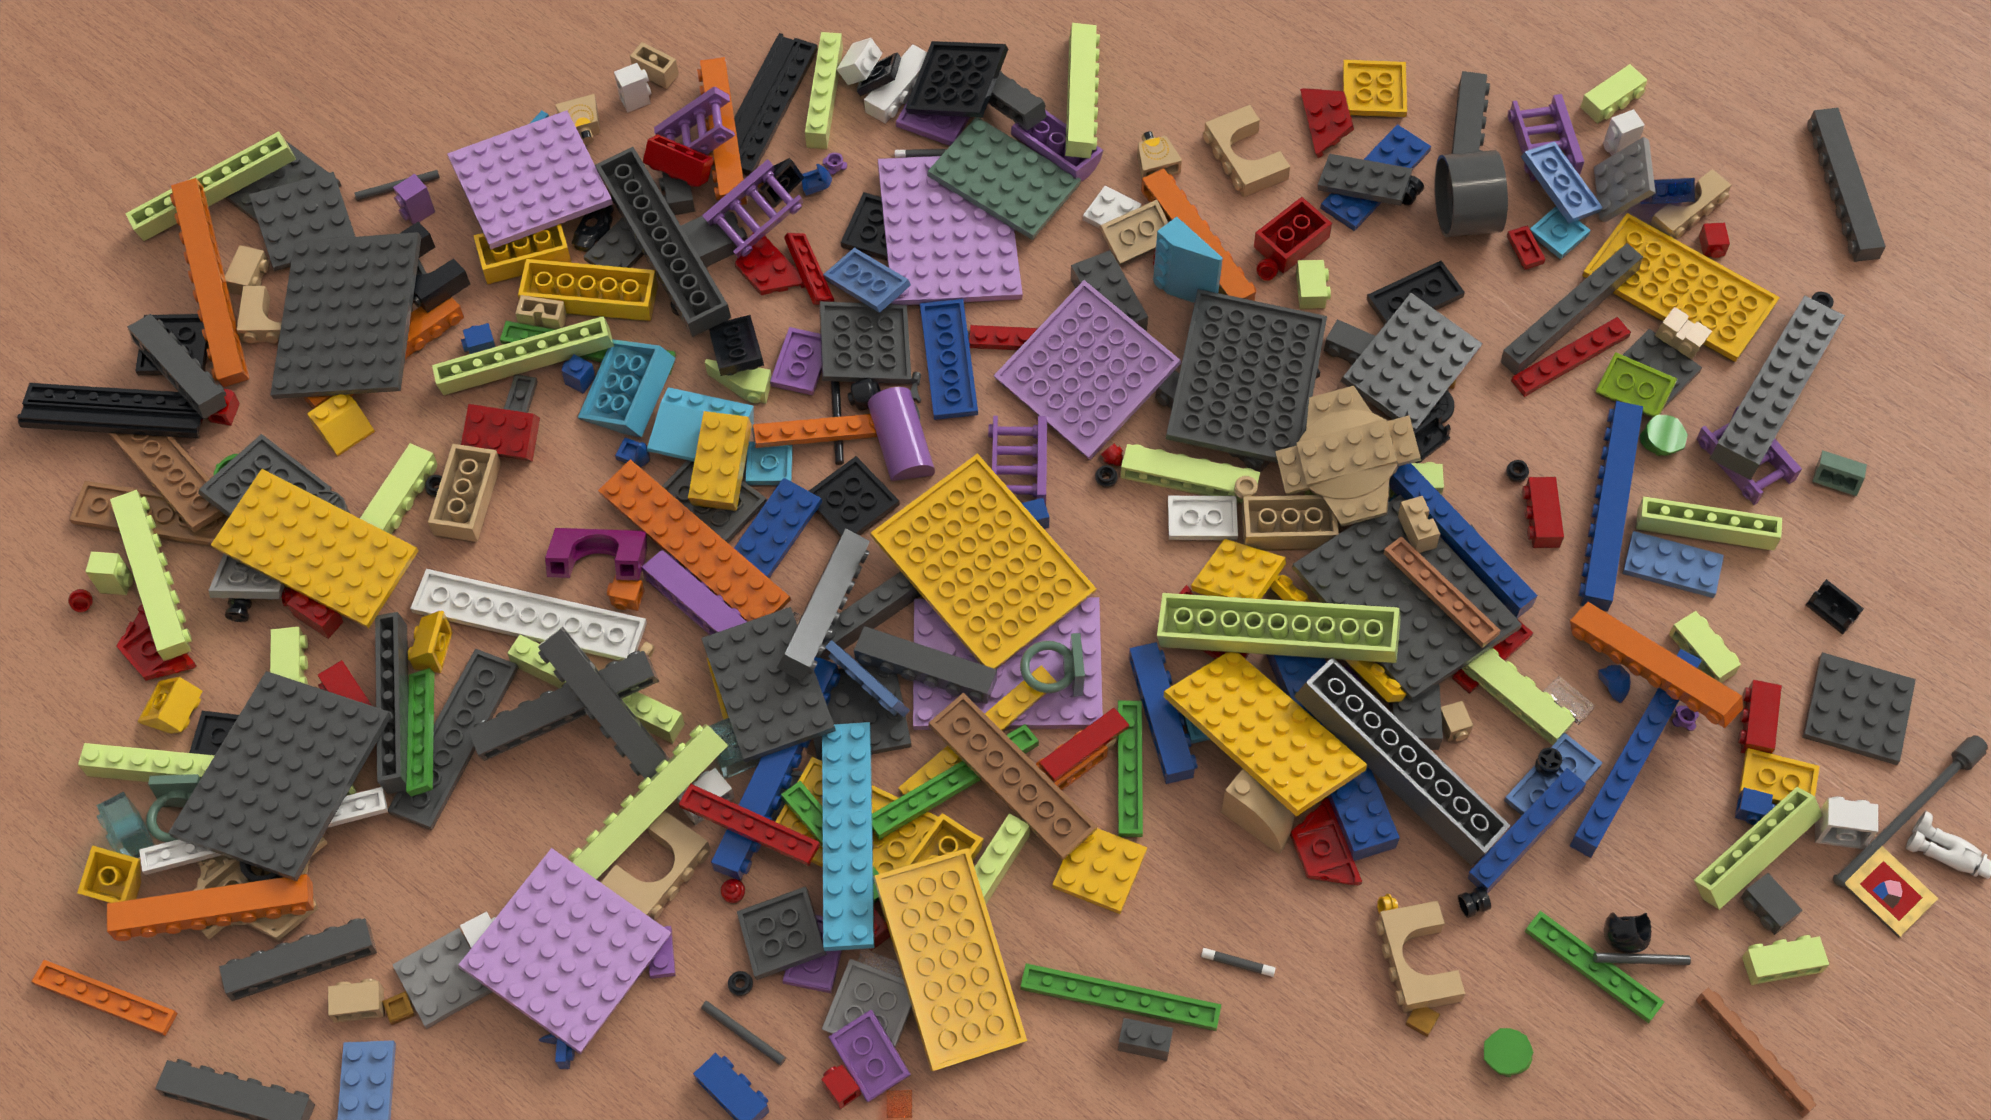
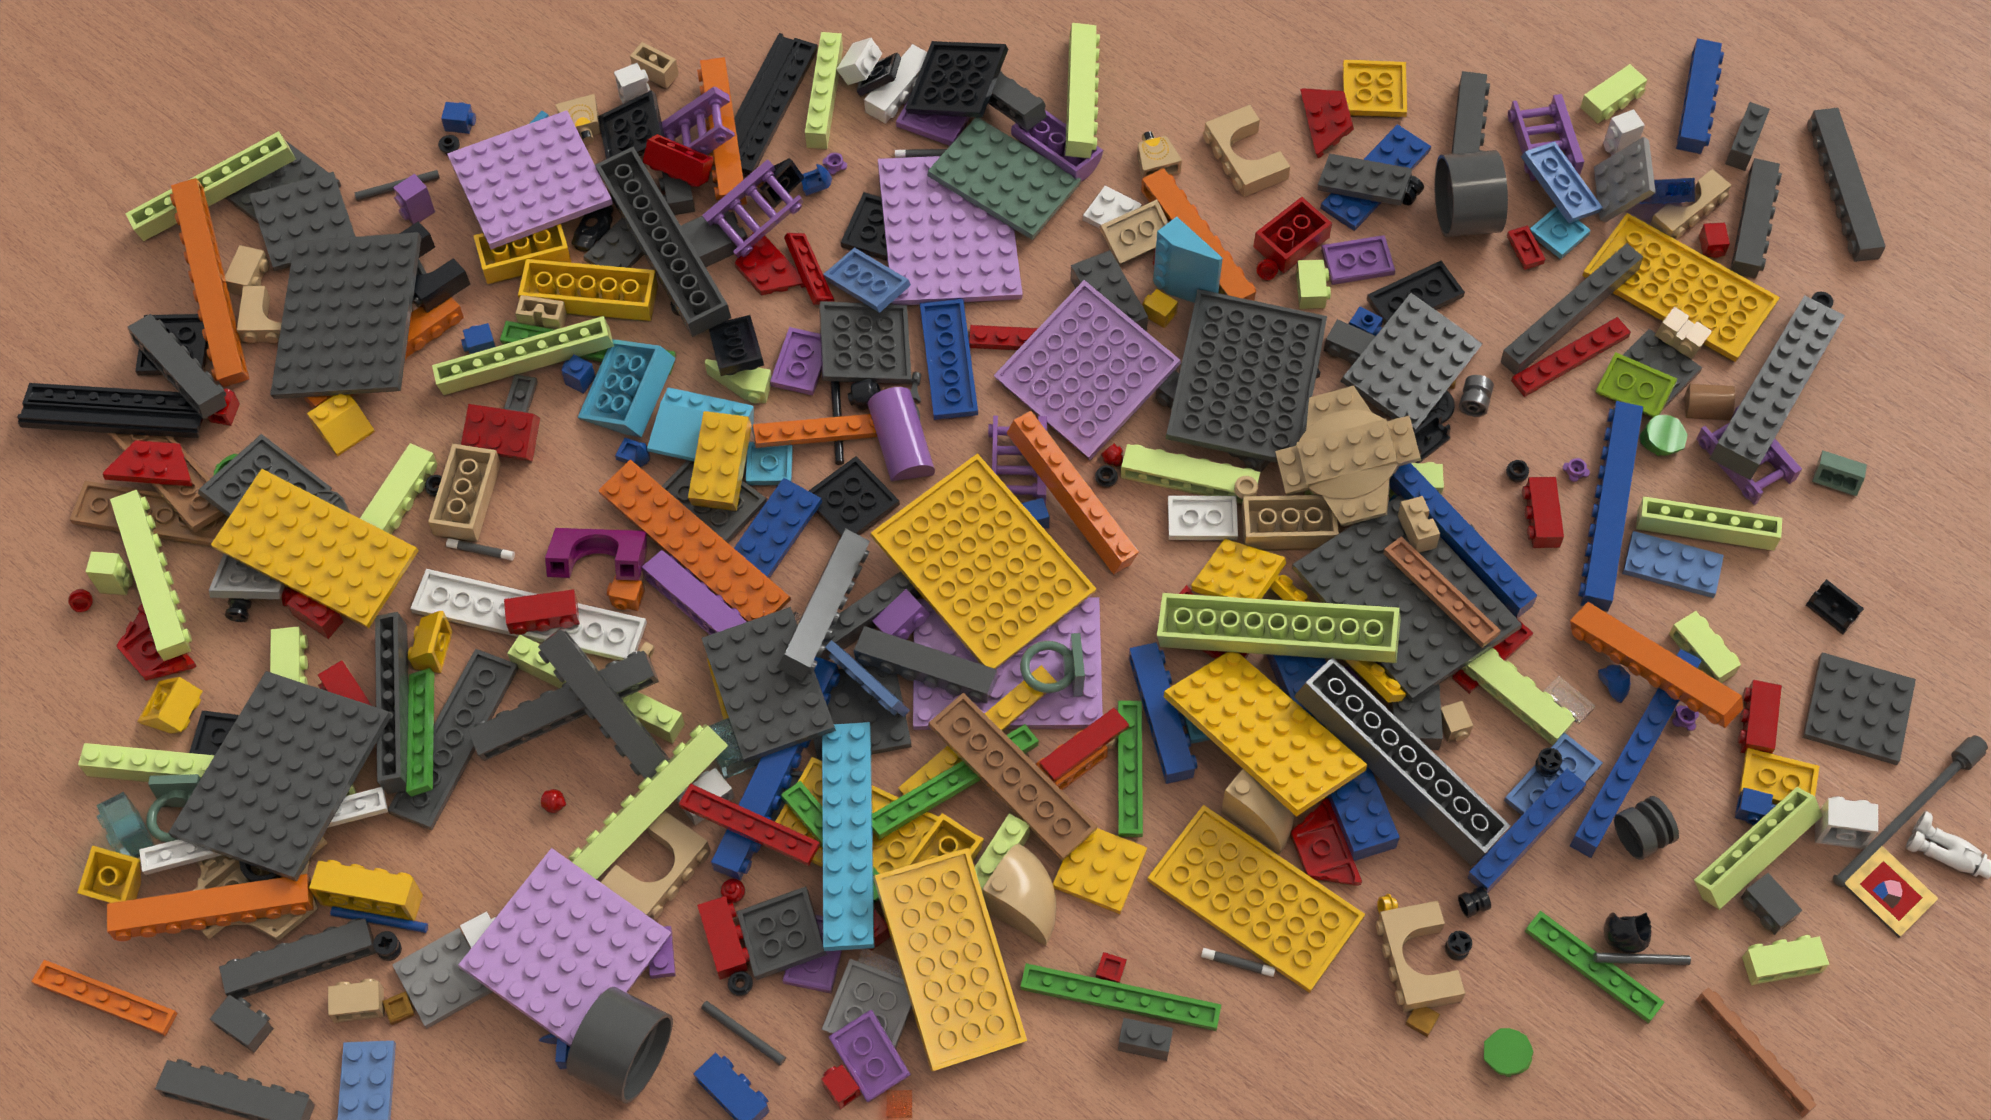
none -> red wing [103,440,192,486]
none -> dark grey brick [210,995,274,1053]
none -> yellow brick [309,860,423,921]
none -> blue bar [330,906,428,933]
none -> black wheel [373,931,402,961]
none -> black plate [438,135,460,155]
none -> blue brick [441,102,476,134]
none -> dark grey bar [446,538,515,561]
none -> red brick [504,589,580,635]
none -> red plate [541,789,566,813]
none -> dark grey wheel [566,987,673,1103]
none -> black plate [598,90,665,159]
none -> red brick [697,896,750,980]
none -> medium lavender brick [872,589,931,640]
none -> tan brick [982,843,1056,946]
none -> orange brick [1007,411,1139,575]
none -> red plate [1096,952,1127,983]
none -> yellow brick [1142,289,1178,329]
none -> yellow plate [1147,805,1365,993]
none -> medium lavender tile [1321,235,1395,285]
none -> blue brick [1349,307,1383,336]
none -> black wheel [1445,931,1473,961]
none -> flat silver wheel [1459,375,1494,417]
none -> medium lavender plate [1563,458,1590,482]
none -> dark grey wheel [1614,796,1679,860]
none -> blue brick [1676,38,1724,154]
none -> medium nougat brick [1684,384,1735,420]
none -> dark grey brick [1725,102,1770,171]
none -> dark grey brick [1730,158,1782,279]

